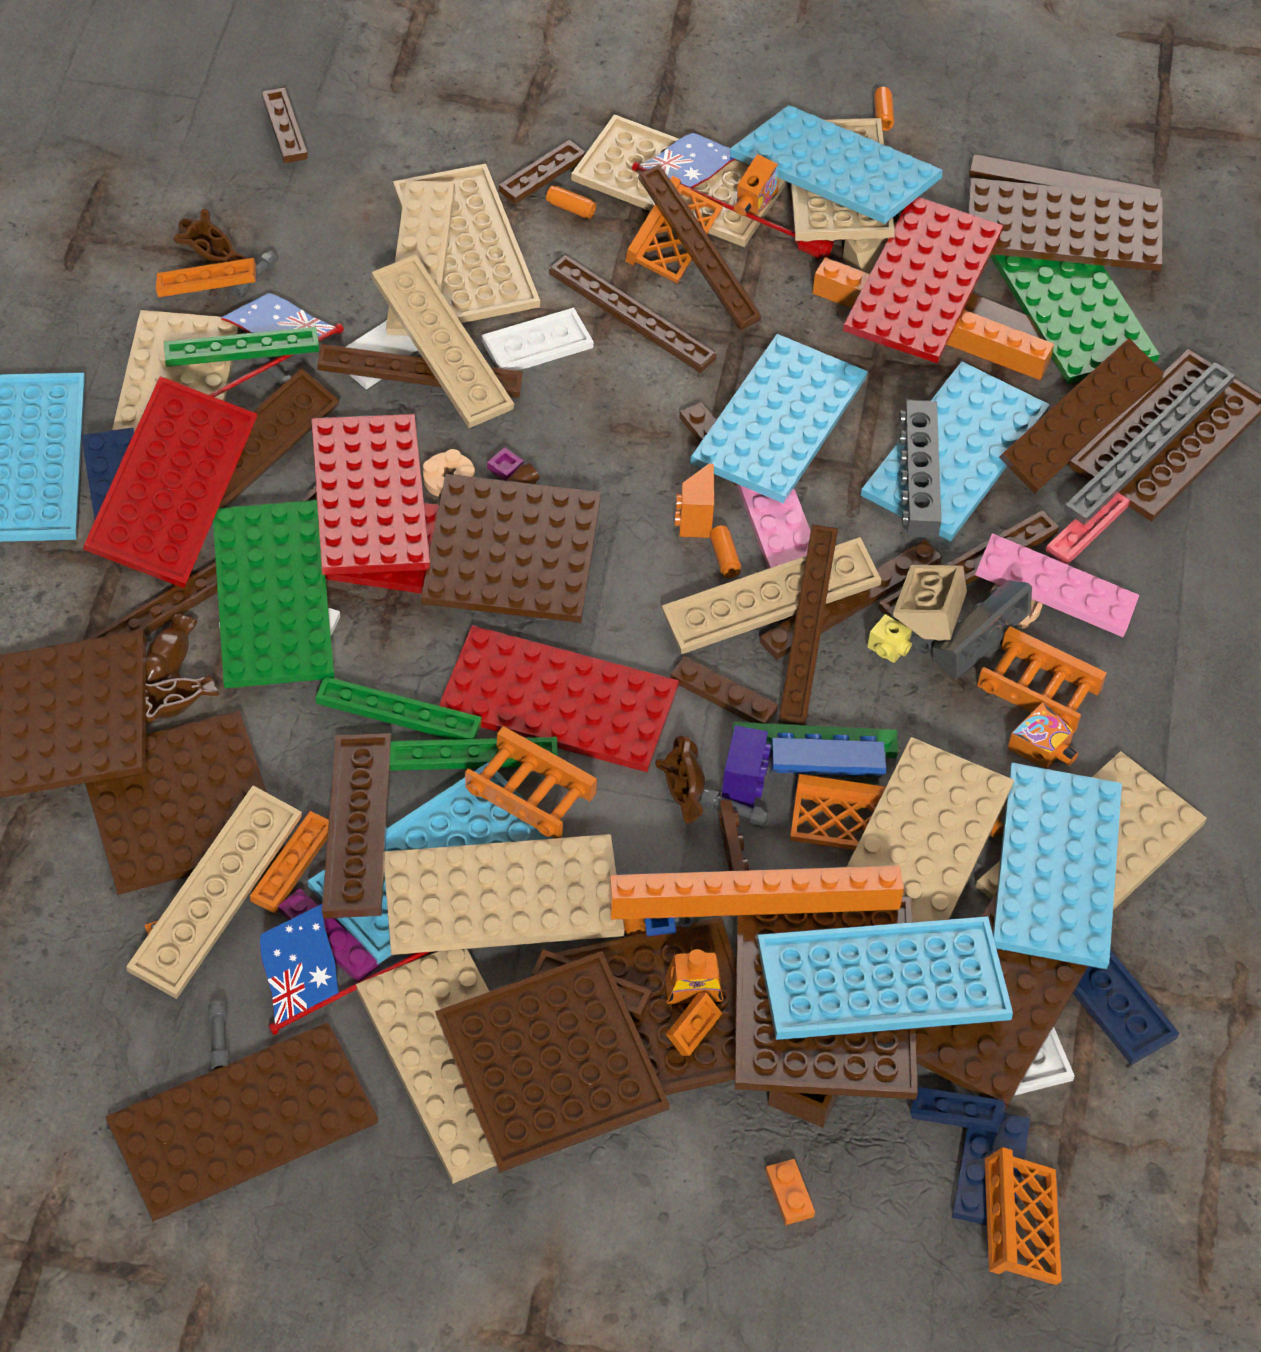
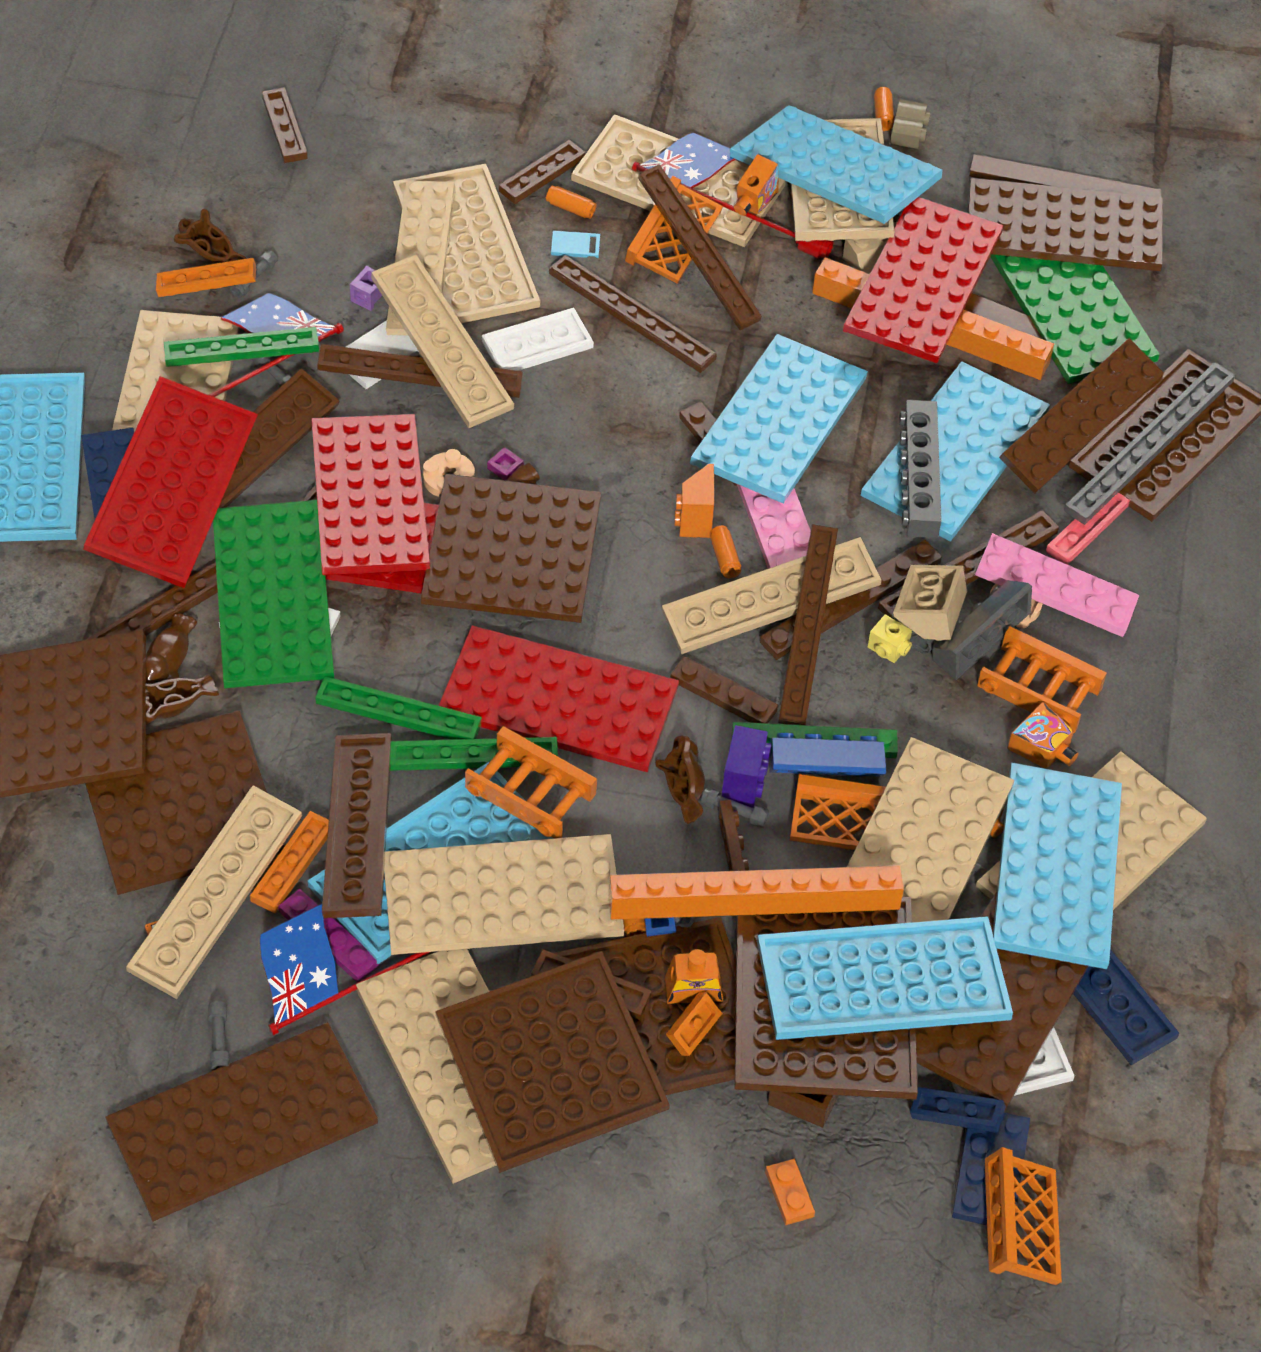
none -> medium lavender brick [350,266,382,311]
none -> medium azure piece [551,231,600,258]
none -> dark tan brick [890,99,931,149]

